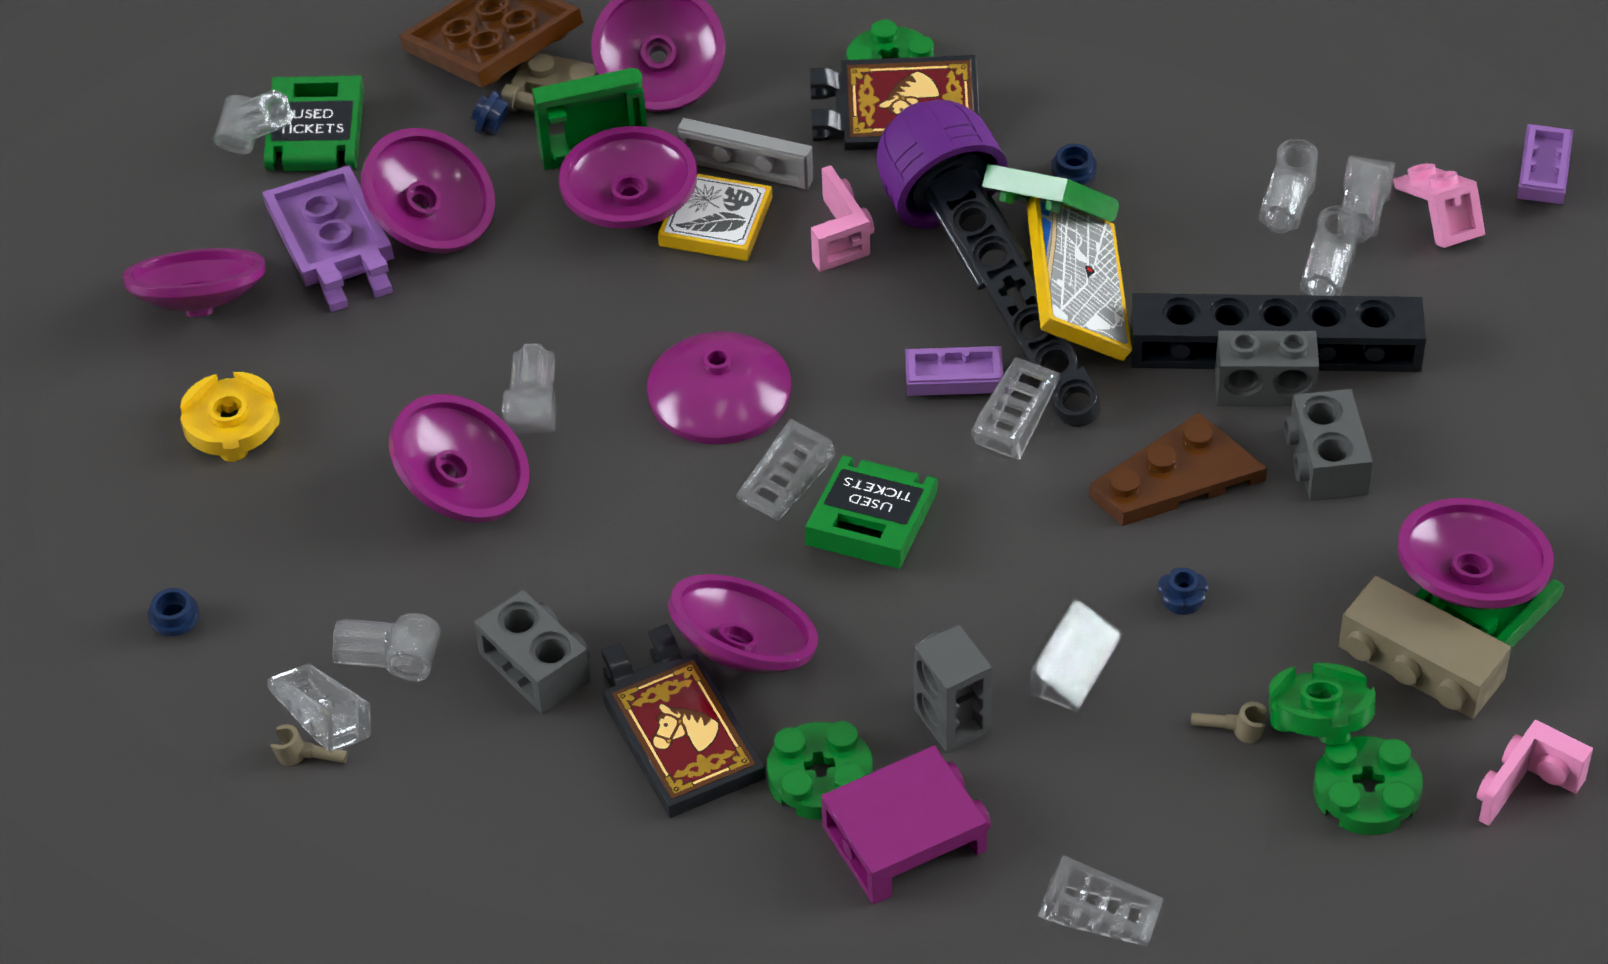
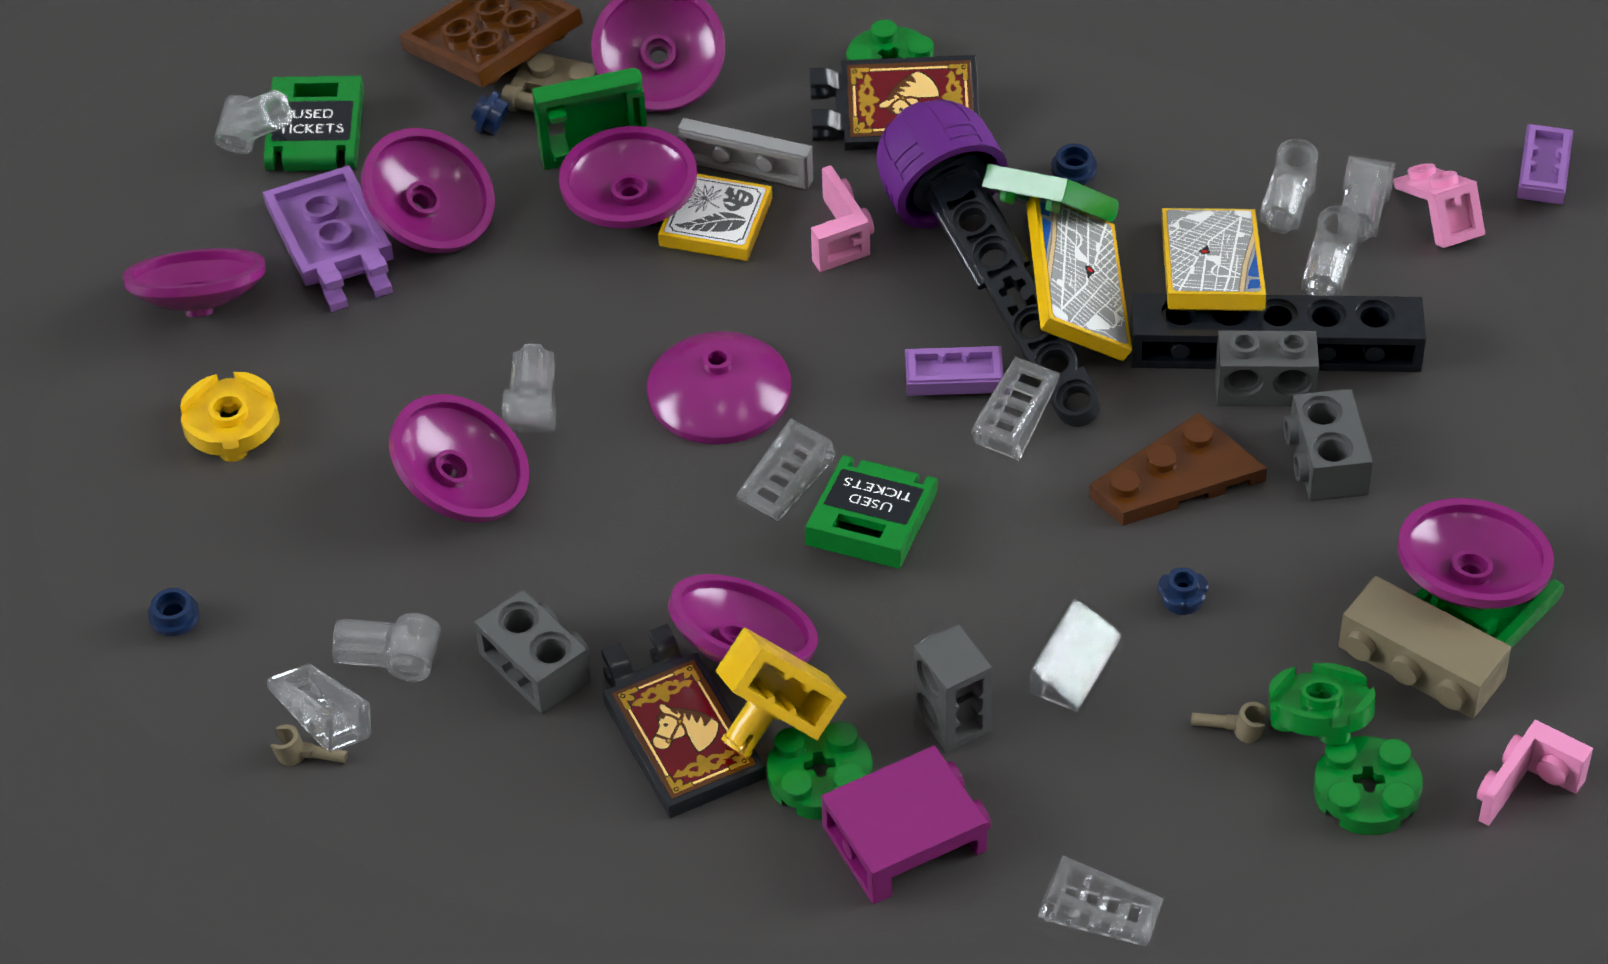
none -> yellow brick [715,627,846,757]
none -> tile [1161,208,1266,311]

